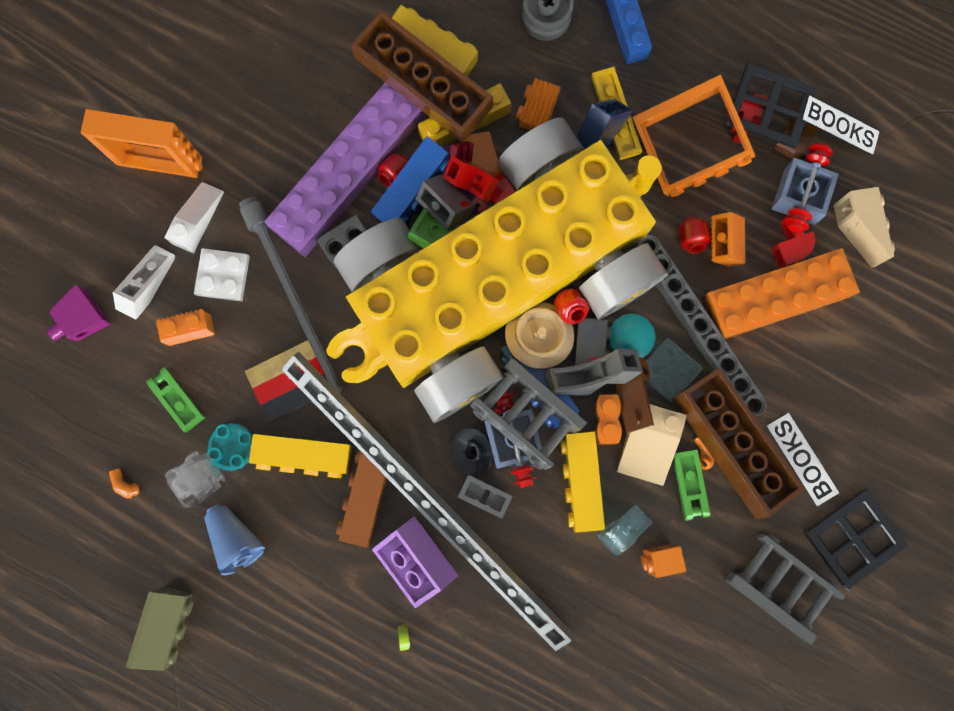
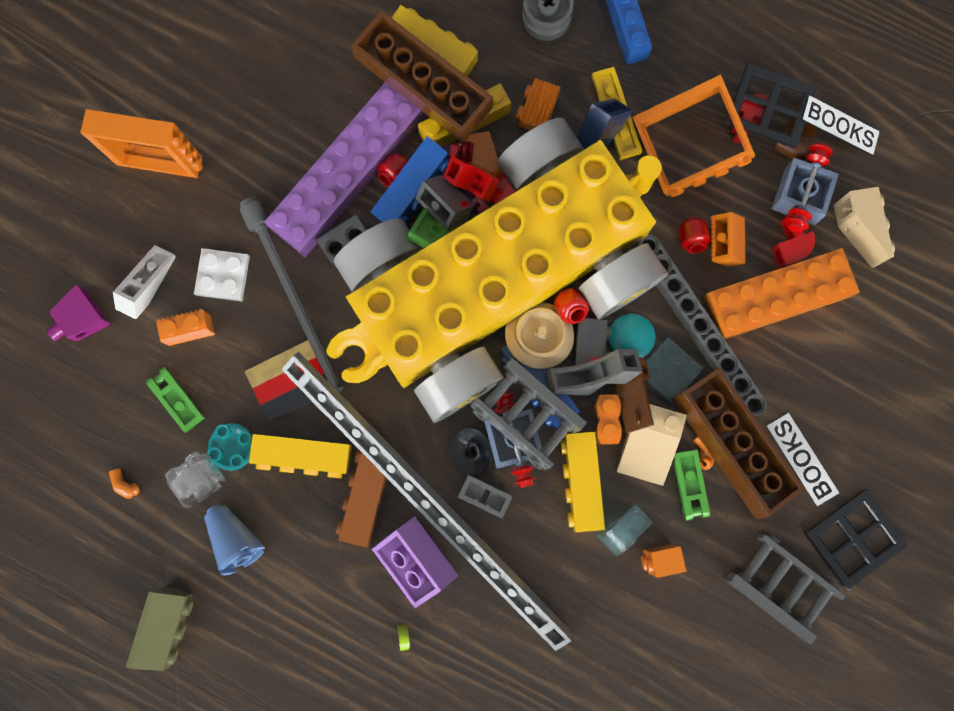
white slope [164,182,224,254] -> none

